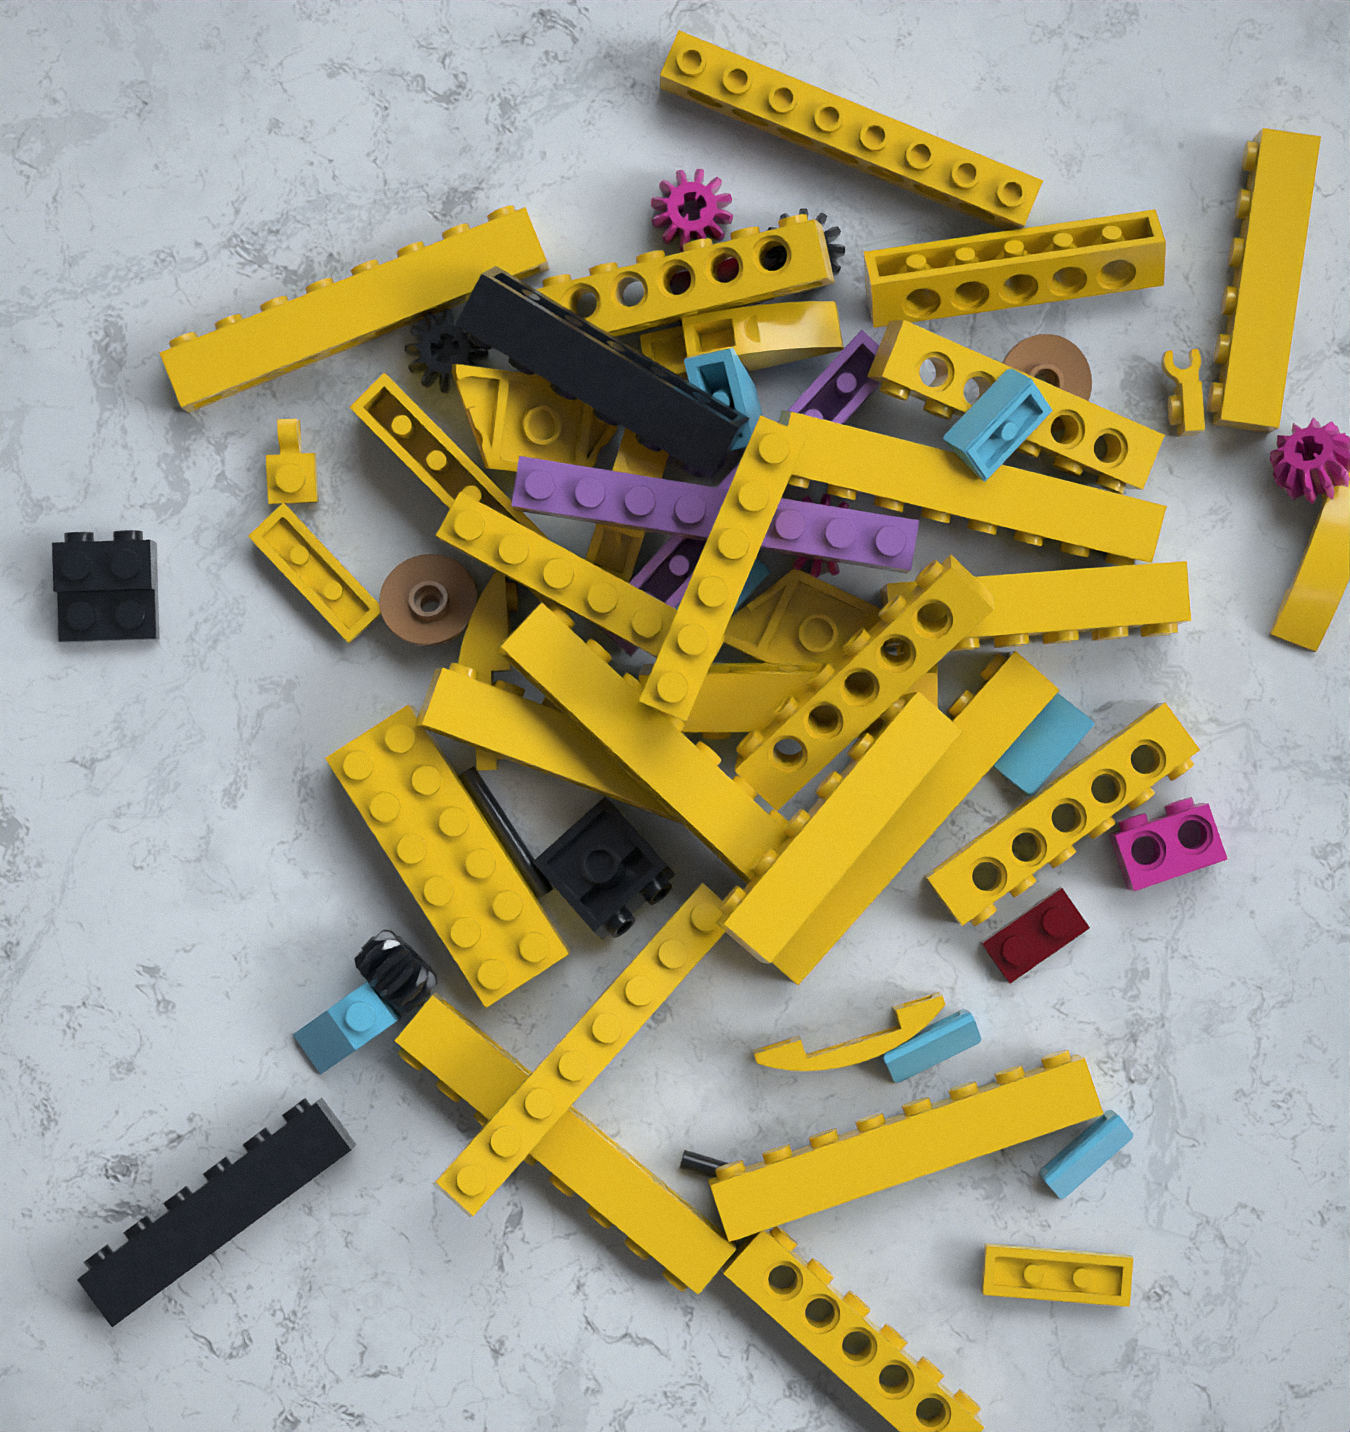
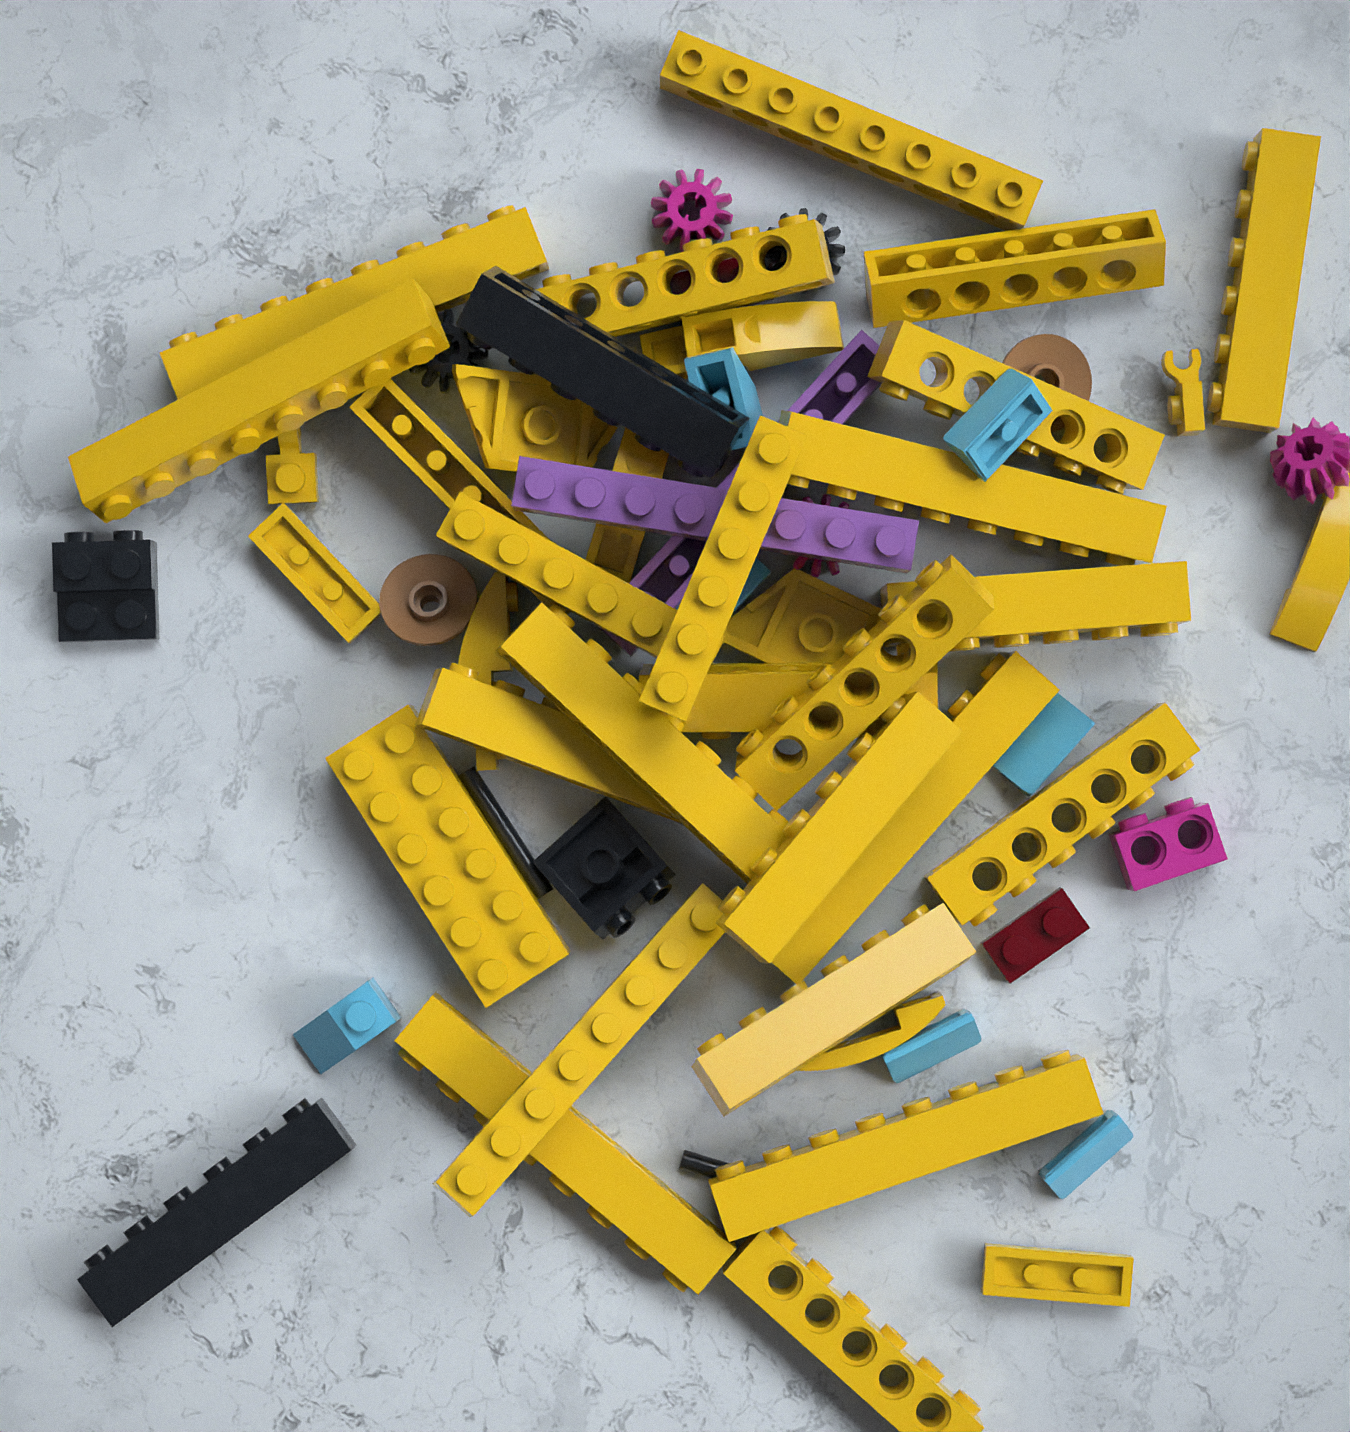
black gear [354,929,438,1013] -> none
none -> yellow brick [68,278,450,523]
none -> yellow brick [691,903,976,1117]

